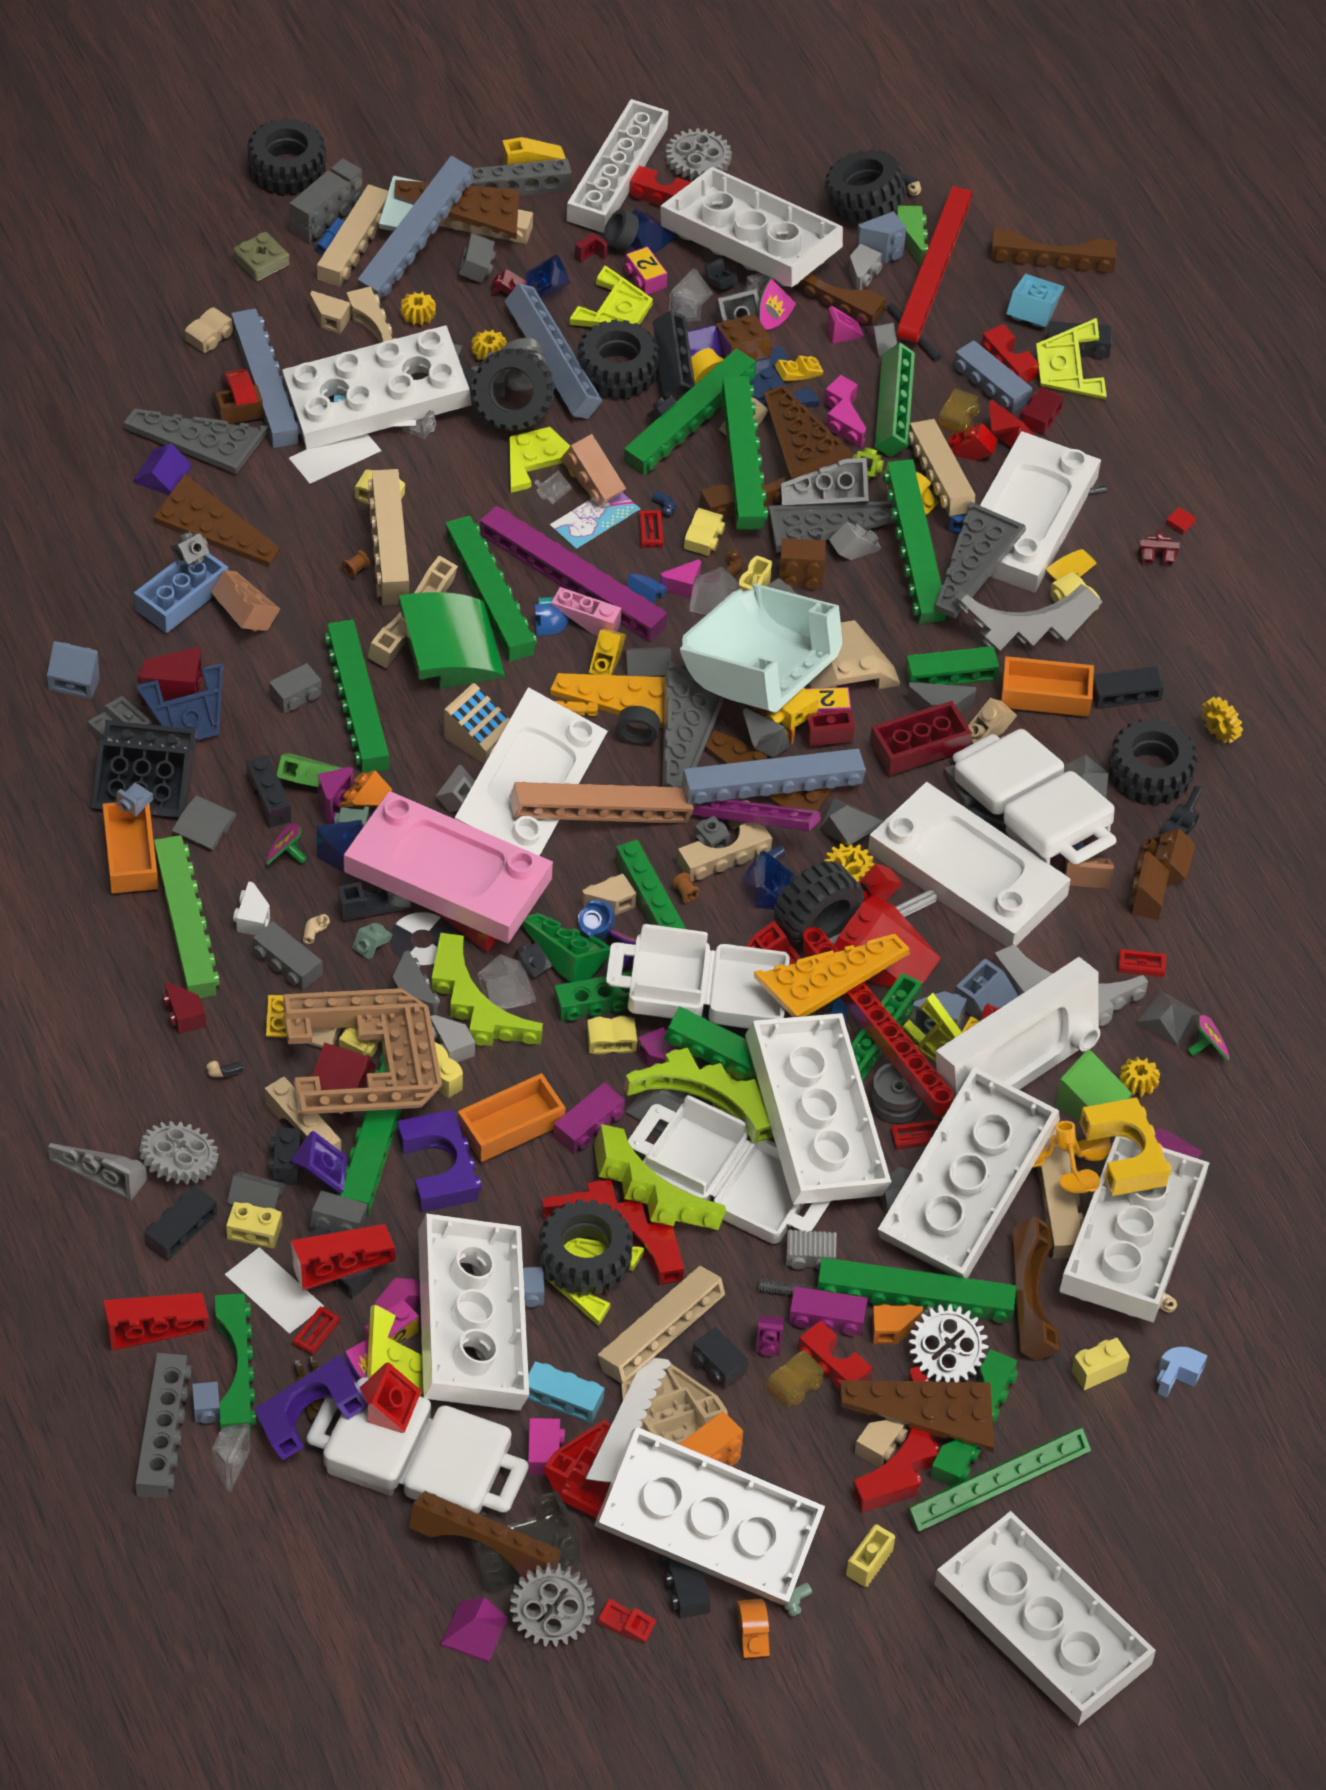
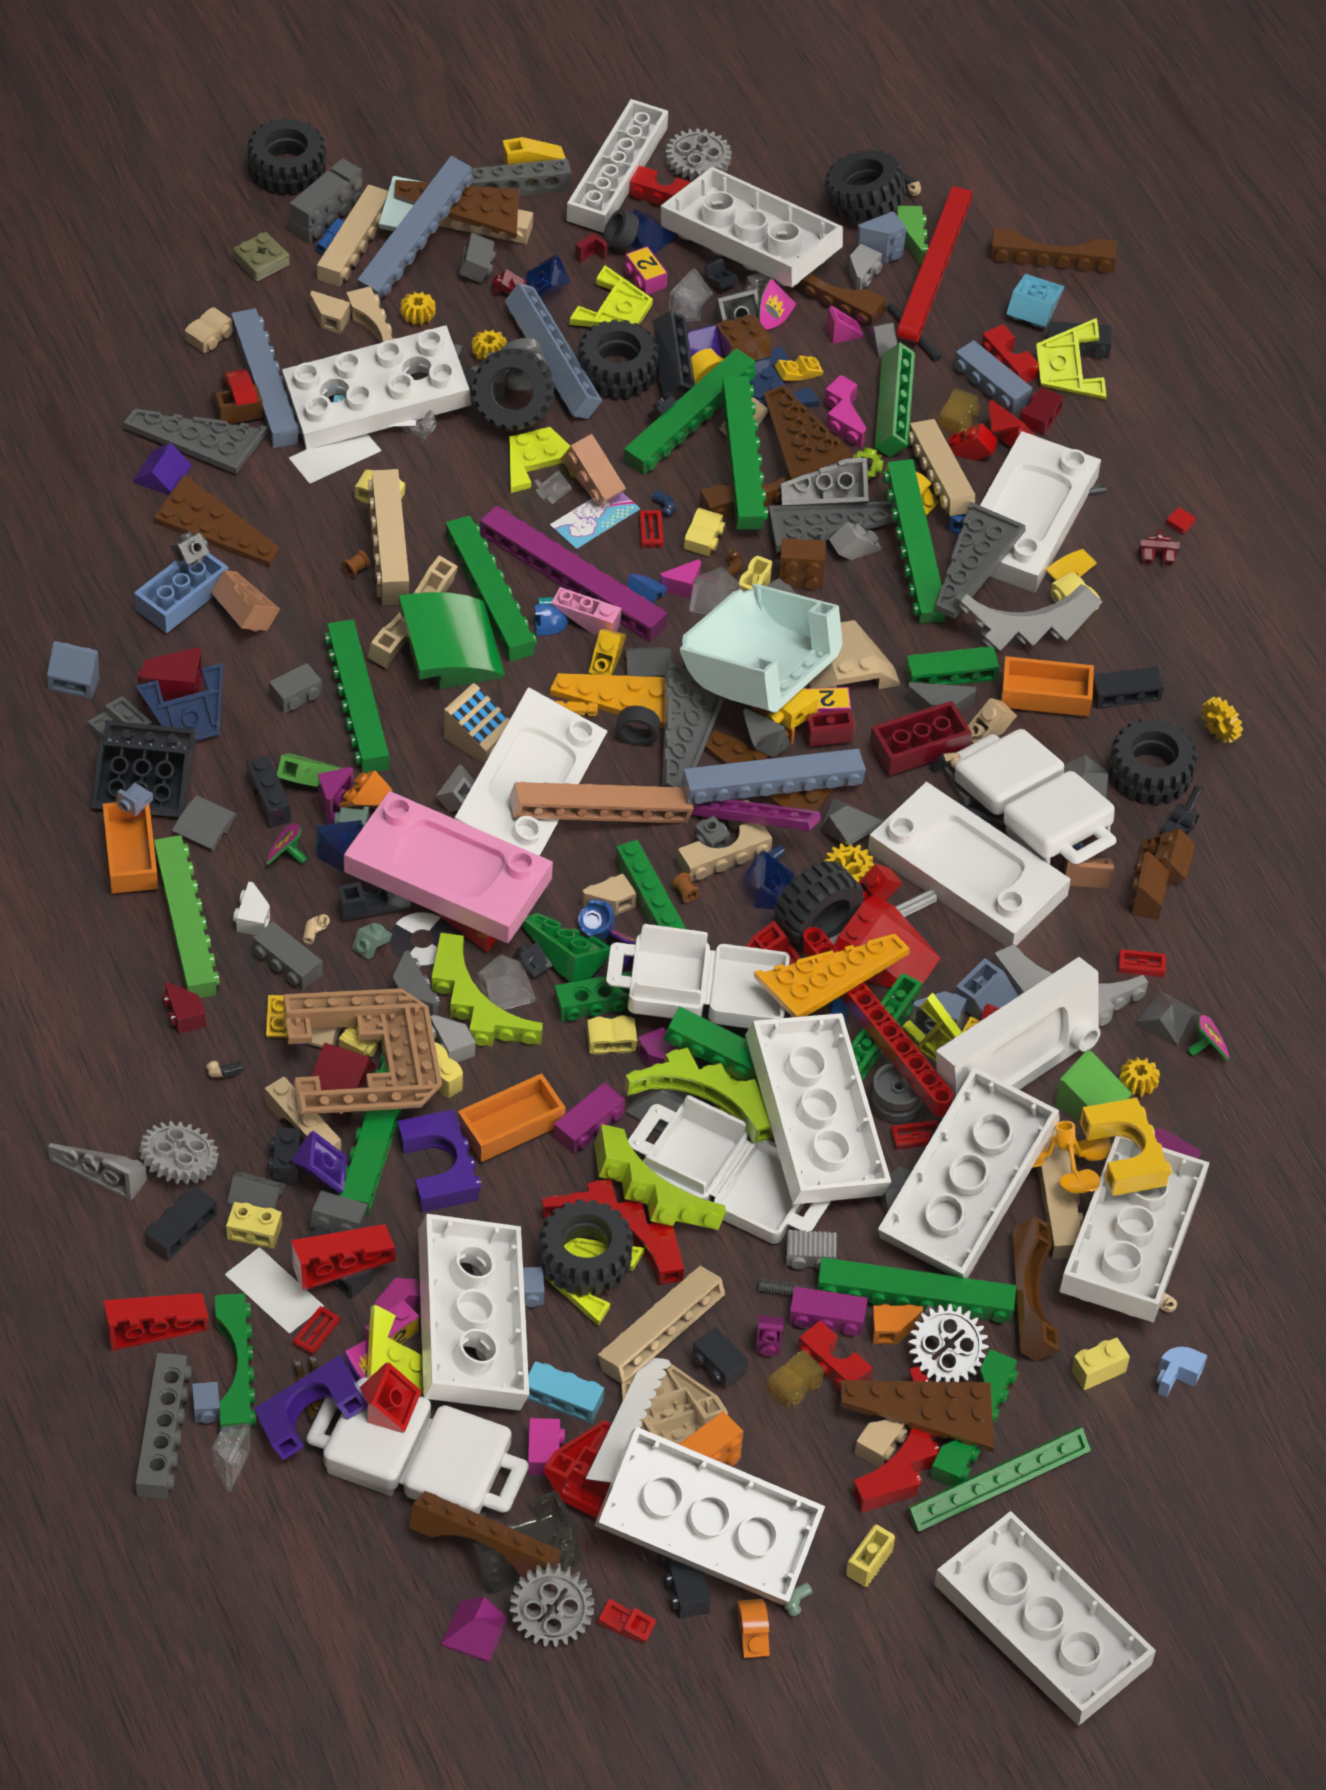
none -> arm [930,753,961,772]

